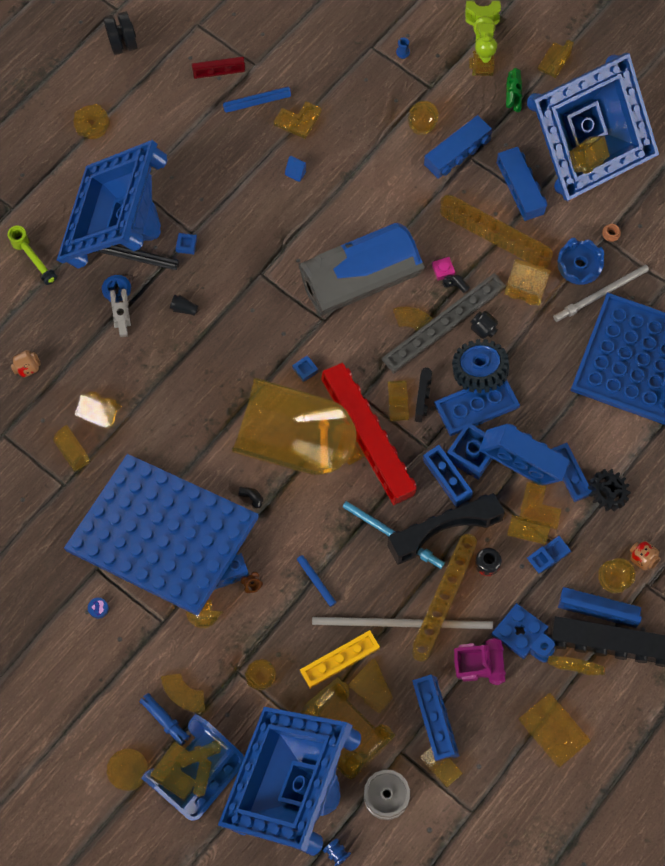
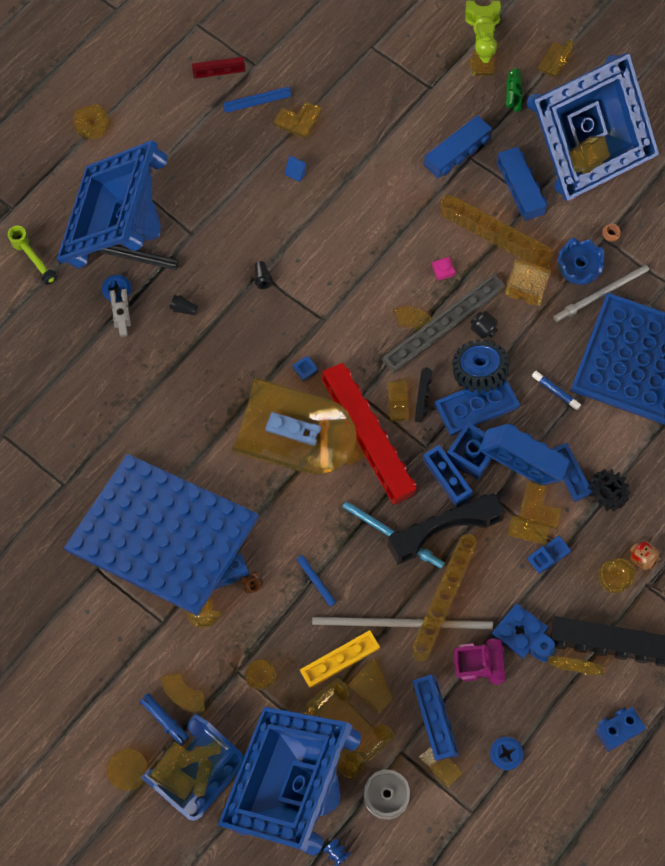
medium nougat head [11,350,41,378] -> none
clear yellow brick [53,424,90,472] -> none
clear yellow bracket [75,391,121,429] -> none
blue tile [88,598,109,619] -> none
black wheel [103,11,138,56] -> none
blue plate [176,233,197,255] -> none
black arm [238,487,263,508] -> none
piece [299,223,425,317] -> none
blue pin [396,37,410,59] -> none
clear yellow helmet [408,101,439,135] -> none
black arm [442,275,470,293] -> none
black head [475,548,502,576] -> none
clear yellow plate [518,693,591,768] -> none
blue fence [558,587,642,628] -> none
none -> black cone [254,261,273,289]
none -> medium blue plate [265,412,322,446]
none -> blue gear [490,737,523,771]
none -> blue bar [532,371,581,410]
none -> blue brick [595,707,646,752]

